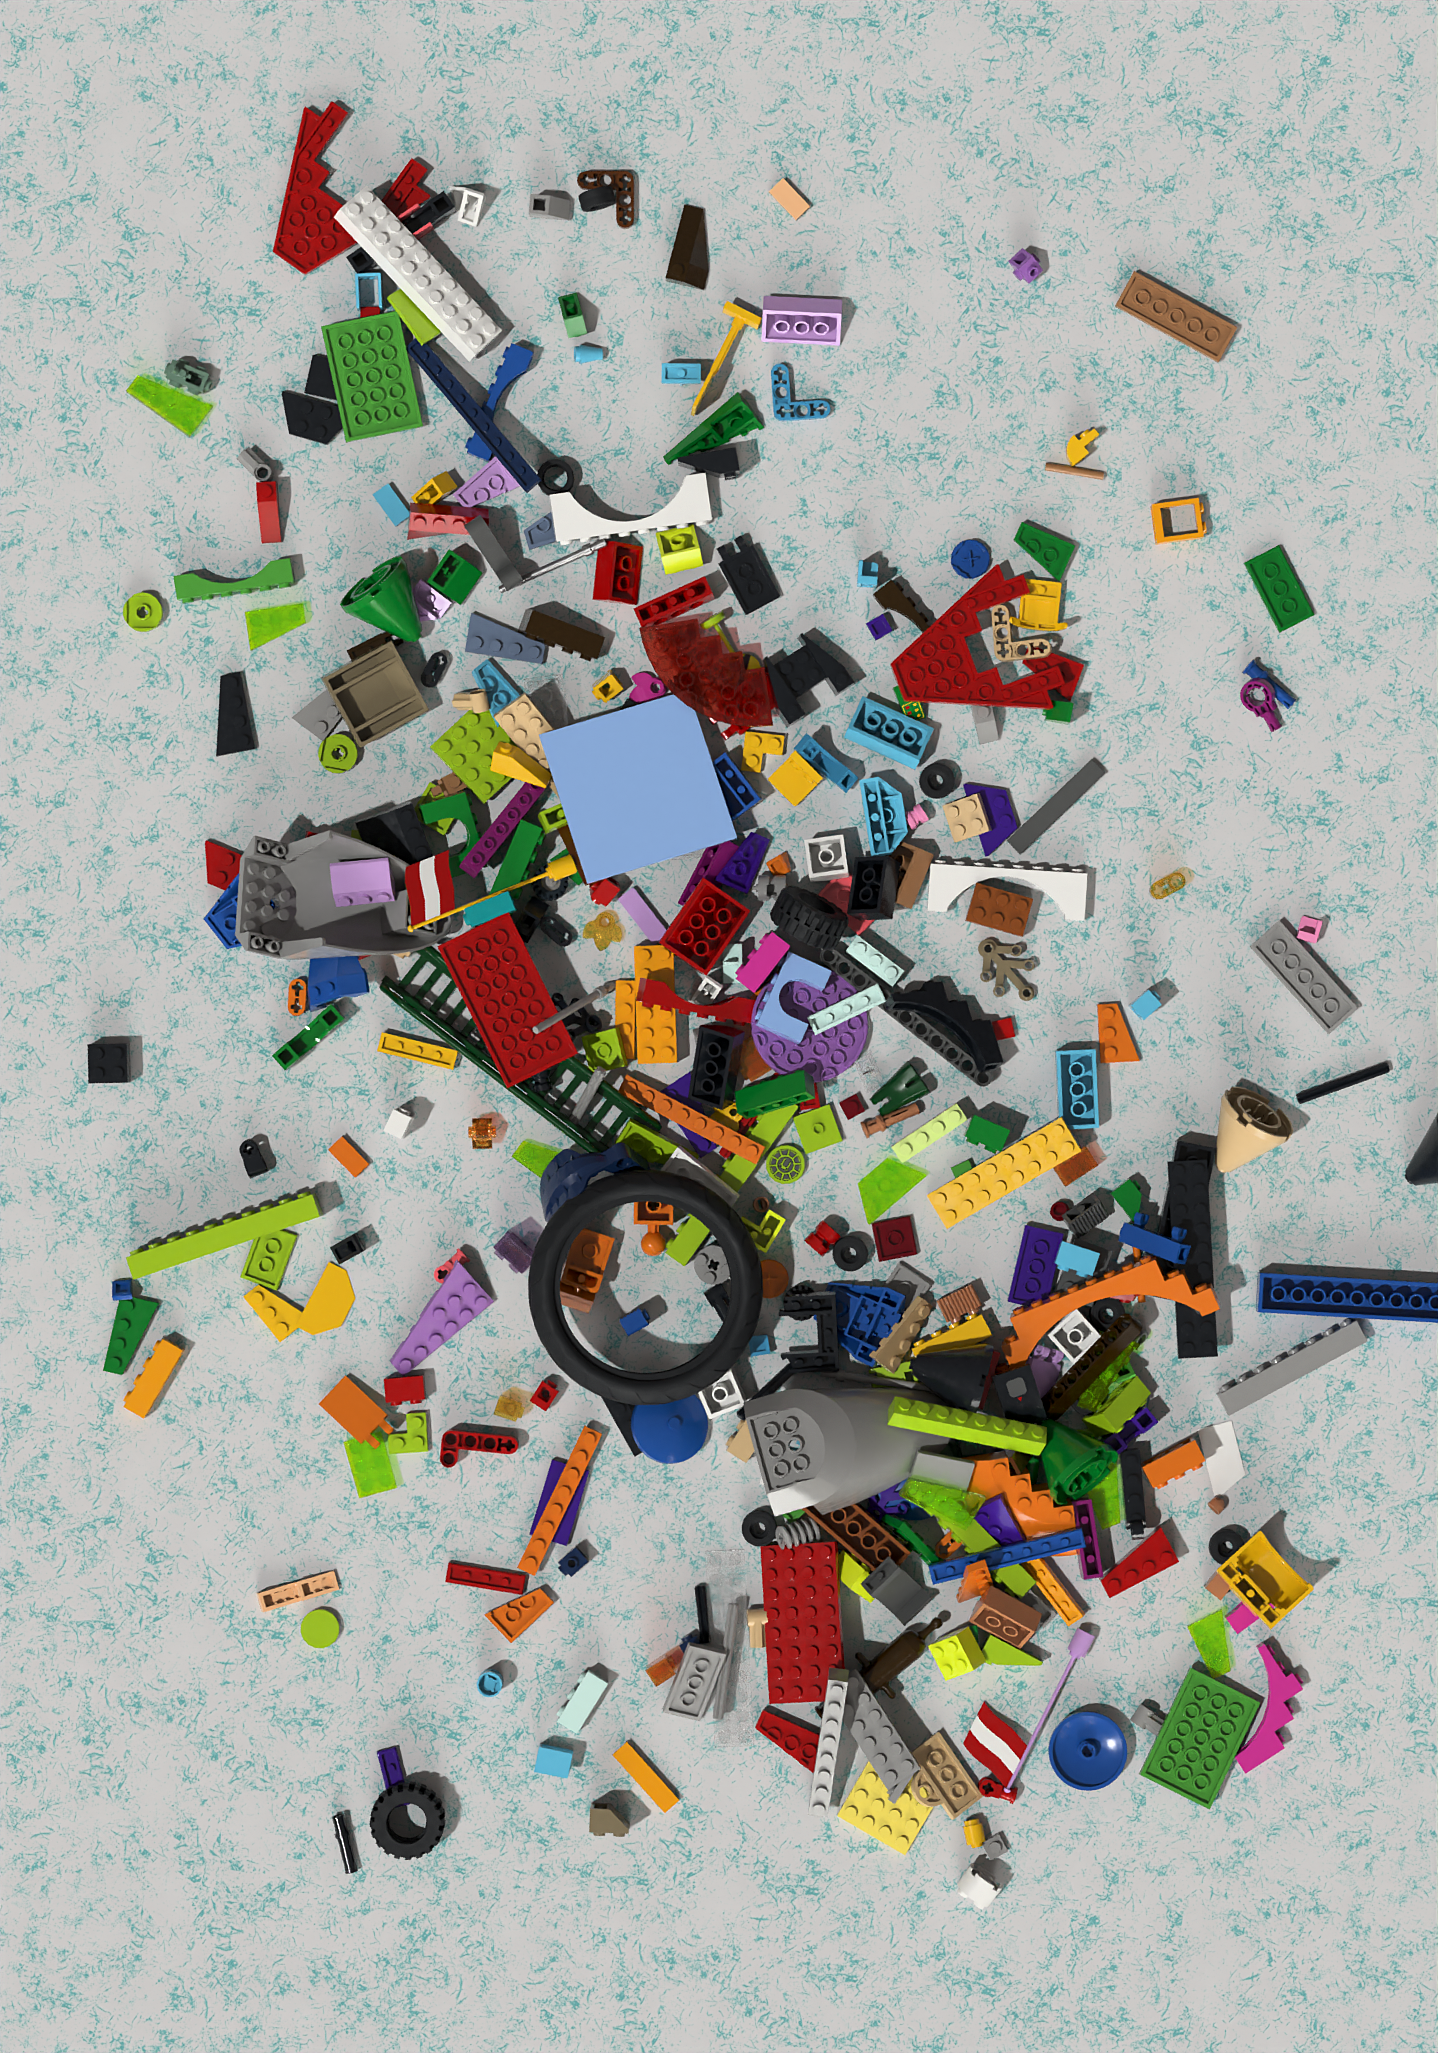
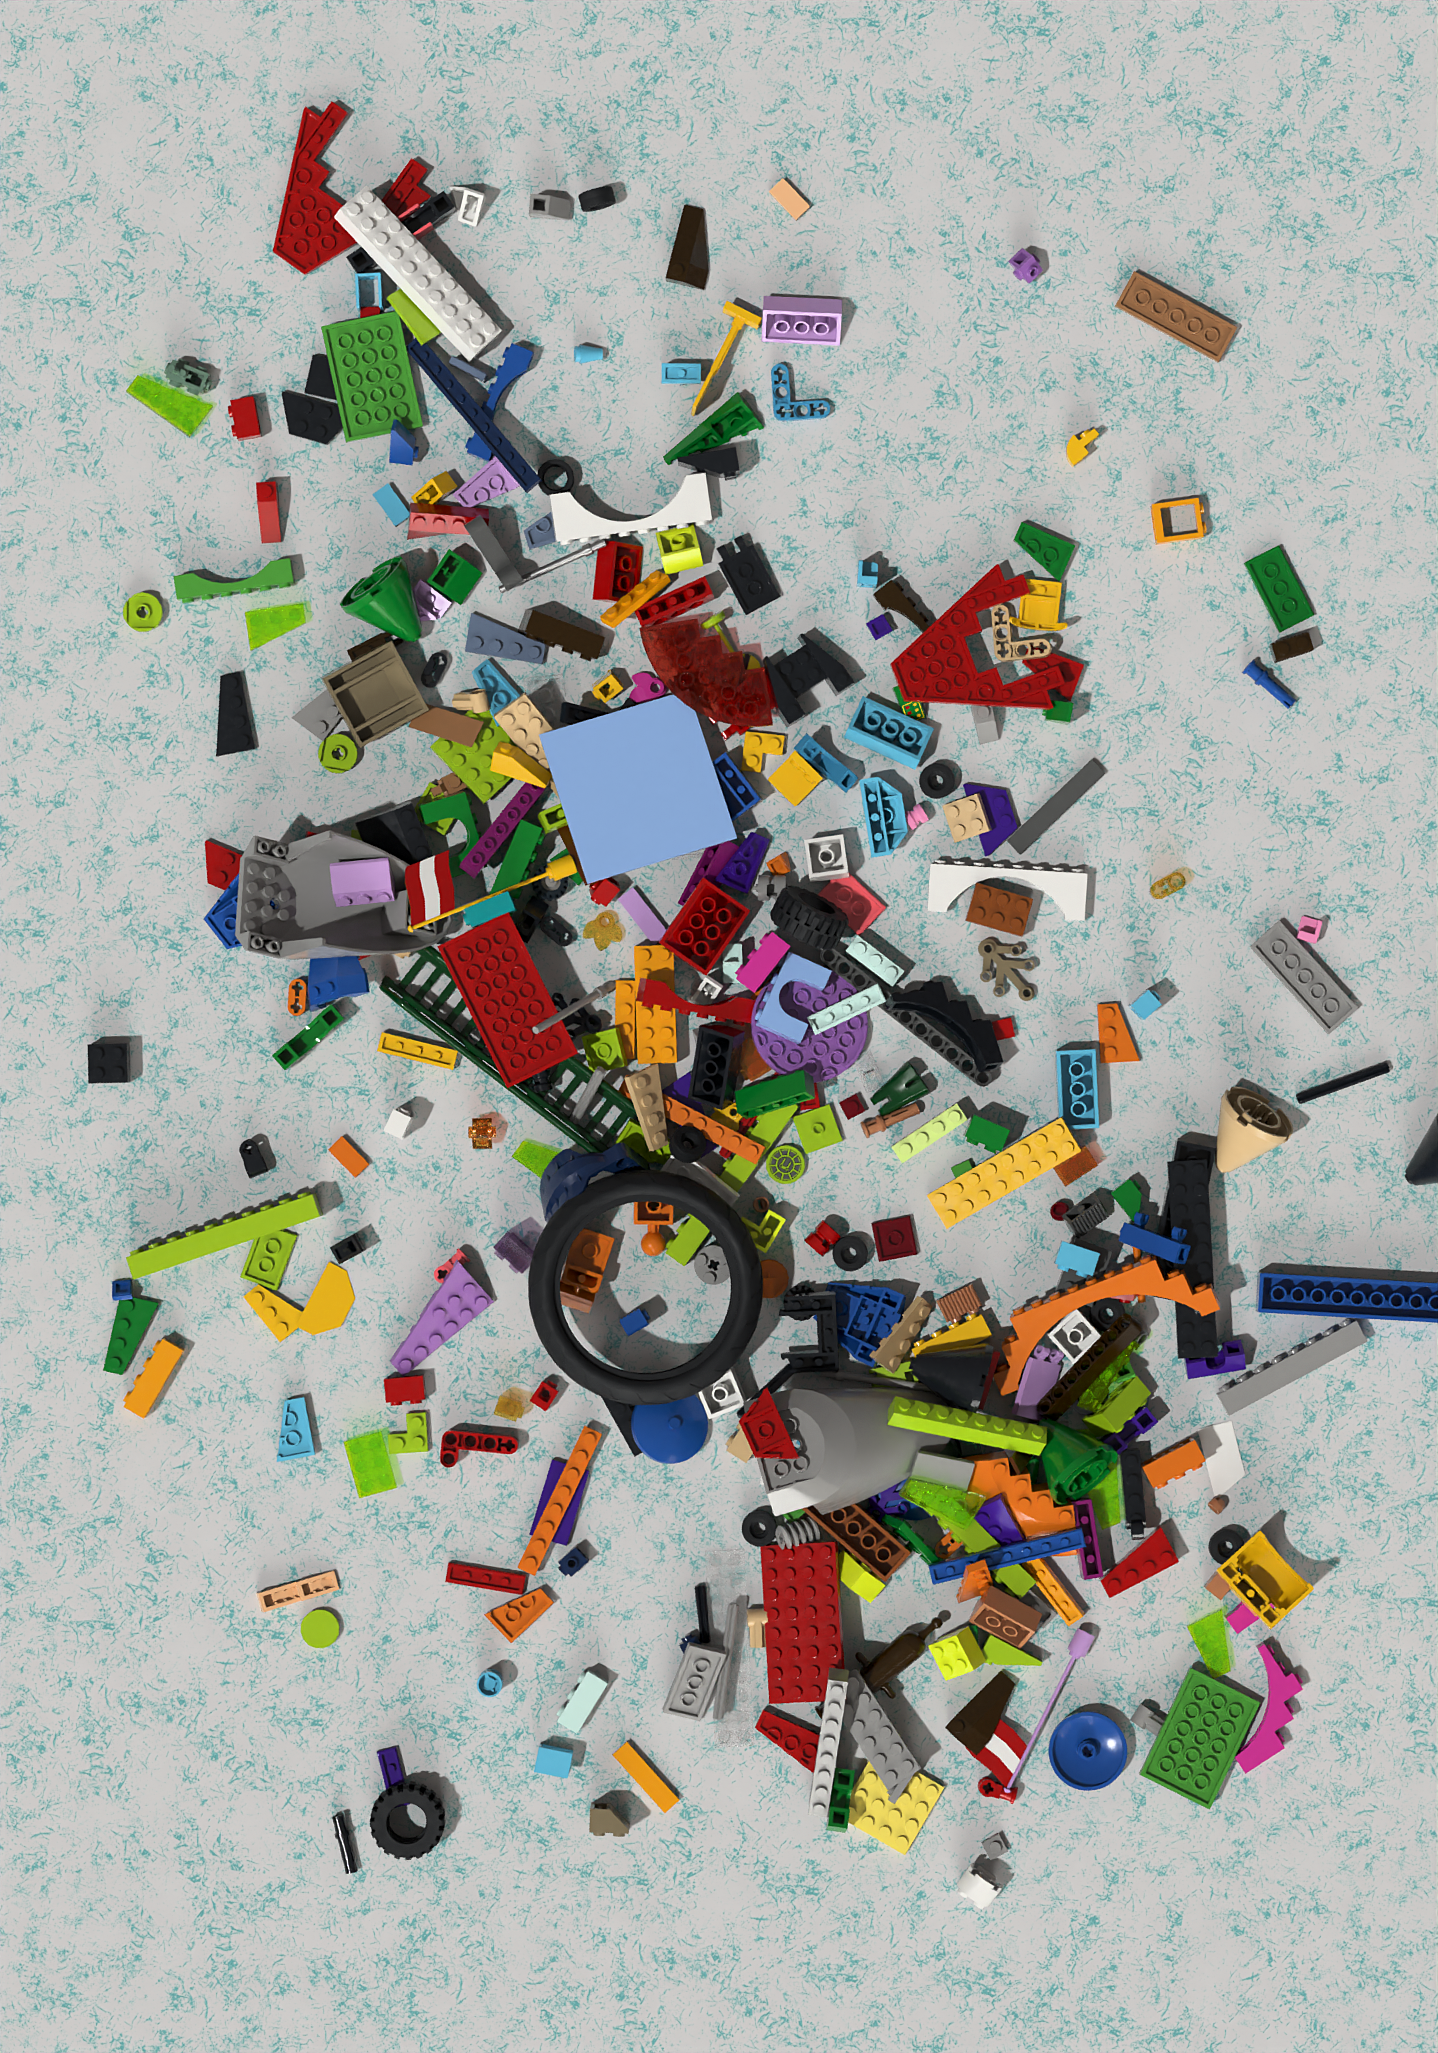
light grey piece [237,447,274,482] -> none
orange tile [319,1375,394,1449] -> none
green slope [558,292,587,339] -> none
reddish brown beam [577,171,634,229] -> none
clear orange brick [645,1653,677,1687] -> none
black piece [703,1283,730,1322] -> none
dark azure plate [749,1334,770,1357] -> none
black brick [847,856,901,920] -> none
clear neon green wing [857,1158,926,1225] -> none
dark grey panel [861,1557,932,1626] -> none
light grey tile [882,1262,931,1312] -> none
medium nougat slope [886,841,934,909] -> none
tan plate [911,1732,983,1820] -> none
blue tile [951,540,990,579] -> none
yellow brick [963,1818,986,1848] -> none
black slope [991,1363,1047,1424] -> none
dark purple plate [1007,1225,1064,1306] -> none
medium nougat bar [1045,463,1104,480] -> none
magenta pin [1240,678,1282,732] -> none
none -> red brick [228,396,262,441]
none -> medium azure wing [277,1397,316,1462]
none -> blue slope [389,419,419,465]
none -> medium nougat sticker [408,704,484,747]
none -> sand blue tile [449,356,487,383]
none -> black plate [560,702,609,725]
none -> light orange plate [600,570,671,628]
none -> tan wing [624,1064,669,1151]
none -> black tyre [669,1126,706,1163]
none -> red wing [739,1388,800,1459]
none -> green arch [826,1768,855,1833]
none -> dark brown wedge [945,1671,1016,1755]
none -> dark purple arch [1184,1339,1246,1379]
none -> dark brown brick [1269,632,1314,663]

